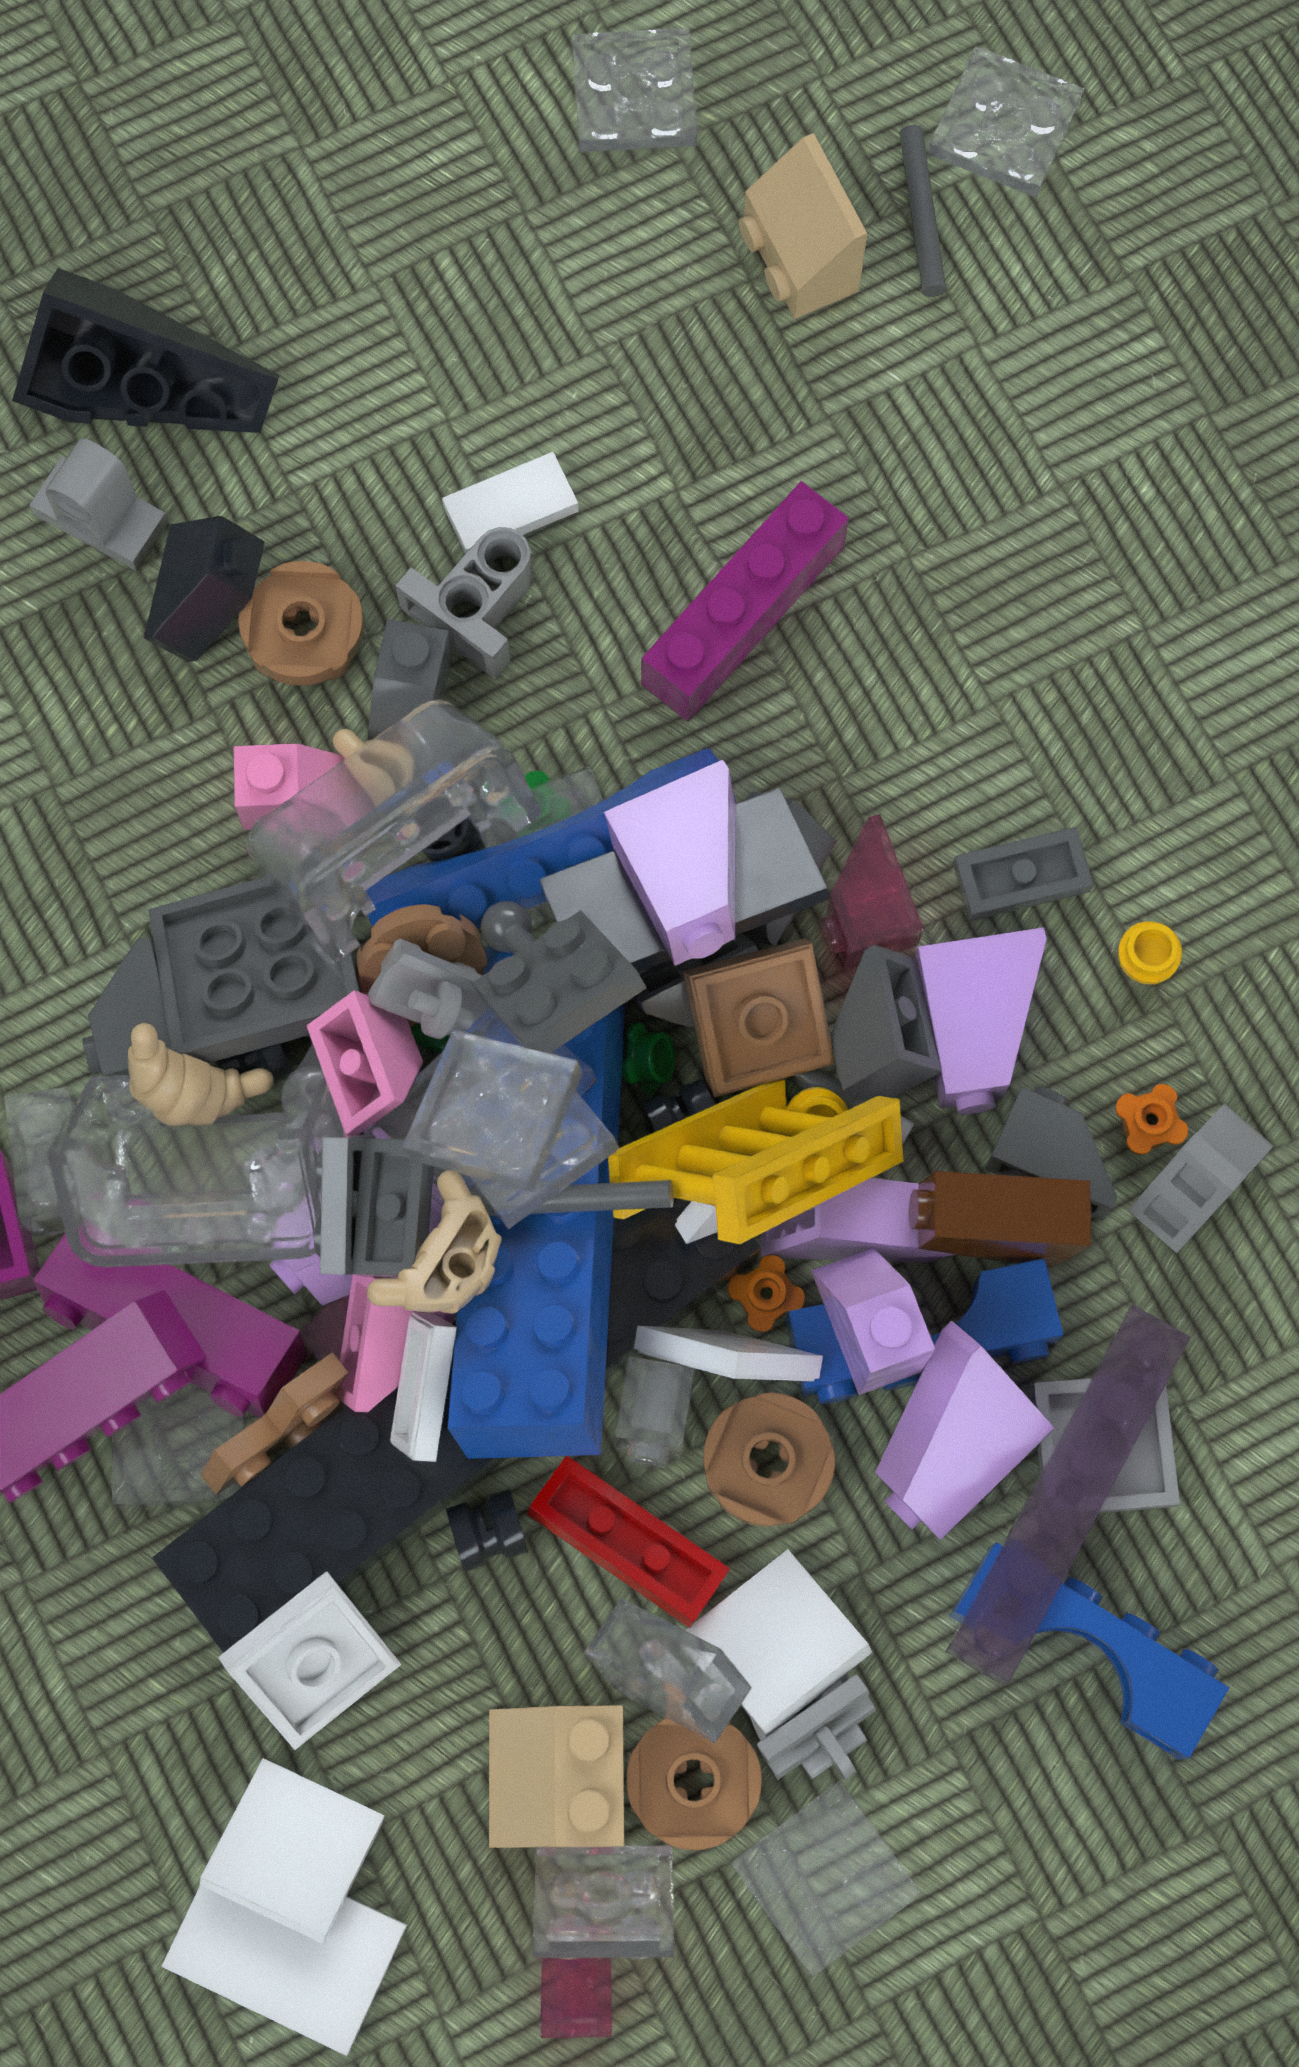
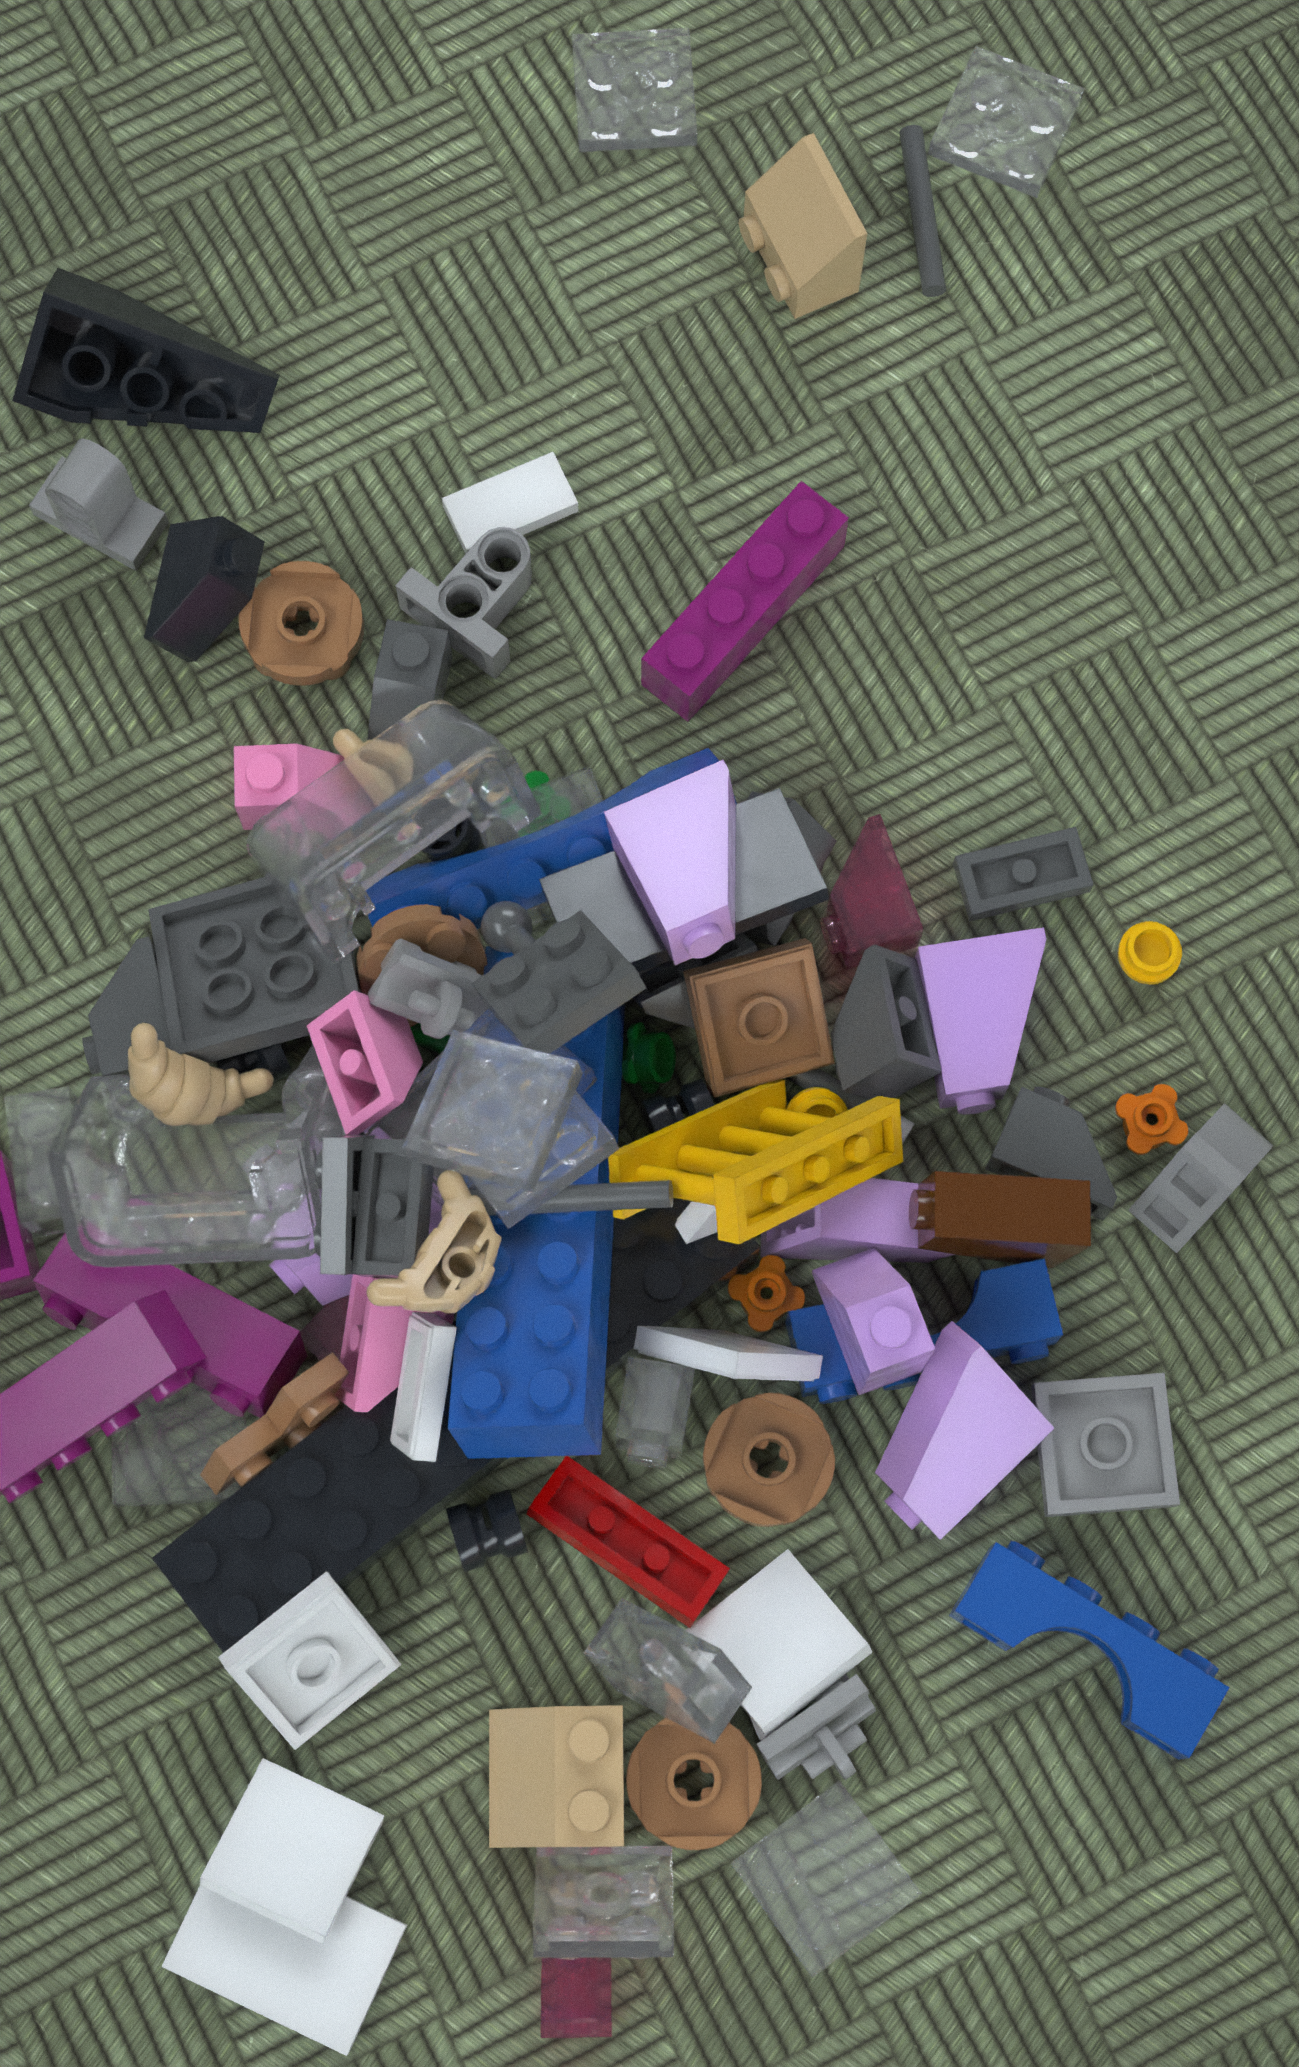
clear purple plate [945,1304,1191,1686] -> none

